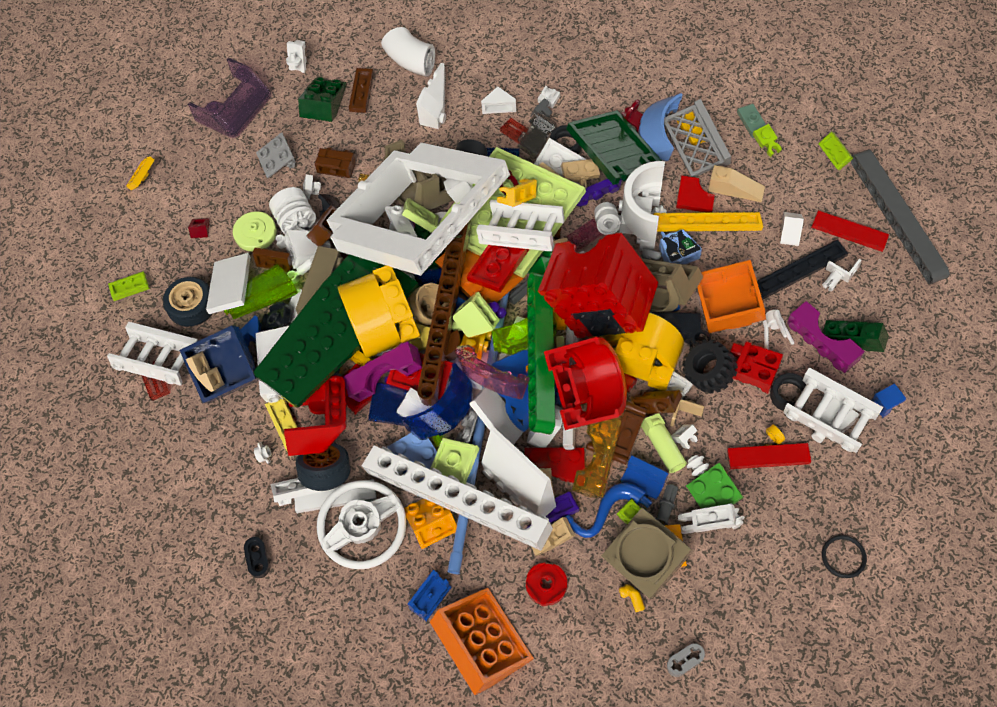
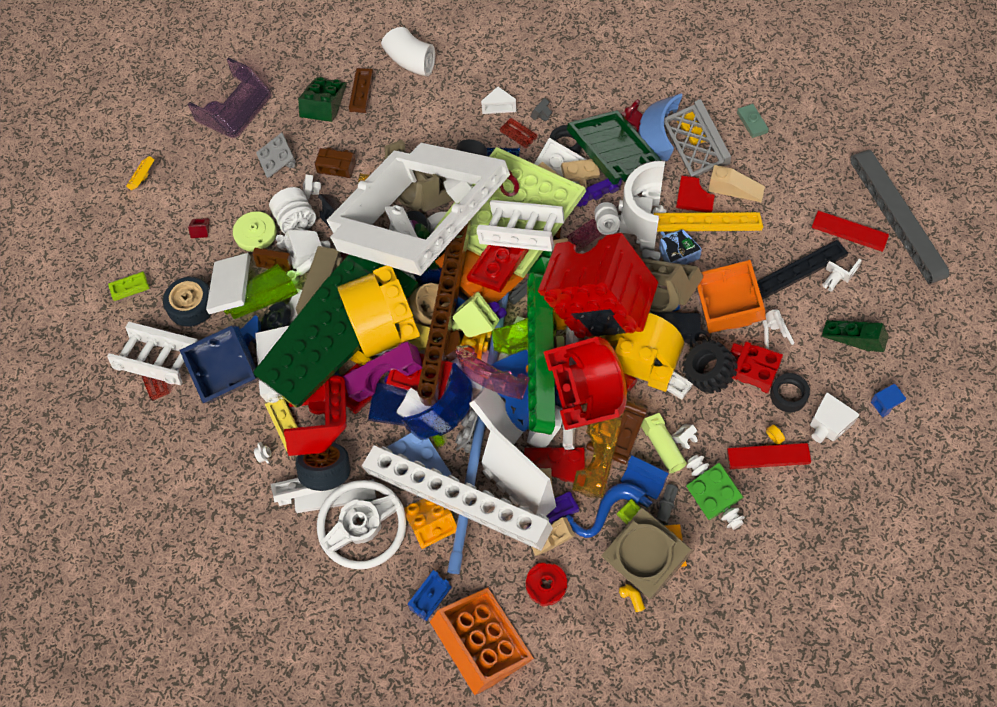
tan slope [186,351,225,392] -> none
black plate [244,537,270,578] -> none
white hips [286,40,307,73] -> none
reddish brown brick [306,205,337,247] -> none
yellowish green tile [402,198,439,233] -> none
white wedge [416,63,446,129] -> none
yellowish green tile [430,438,480,484] -> none
yellow hinge [497,179,537,207] -> none
clear smoke brick [517,111,556,159] -> none
white tile [538,86,560,108] -> none
reddish brown bracket [633,390,682,414] -> none
light grey beam [667,644,705,677] -> none
tan bracket [670,399,704,426] -> none
white hinge [678,504,736,534] -> none
lime plate [752,124,782,157] -> none
white slope [780,212,804,246] -> none
white fence [783,368,883,453] -> none
magenta arch [787,301,865,374] -> none
lime plate [818,131,853,170] -> none
black tyre [822,535,867,578] -> none

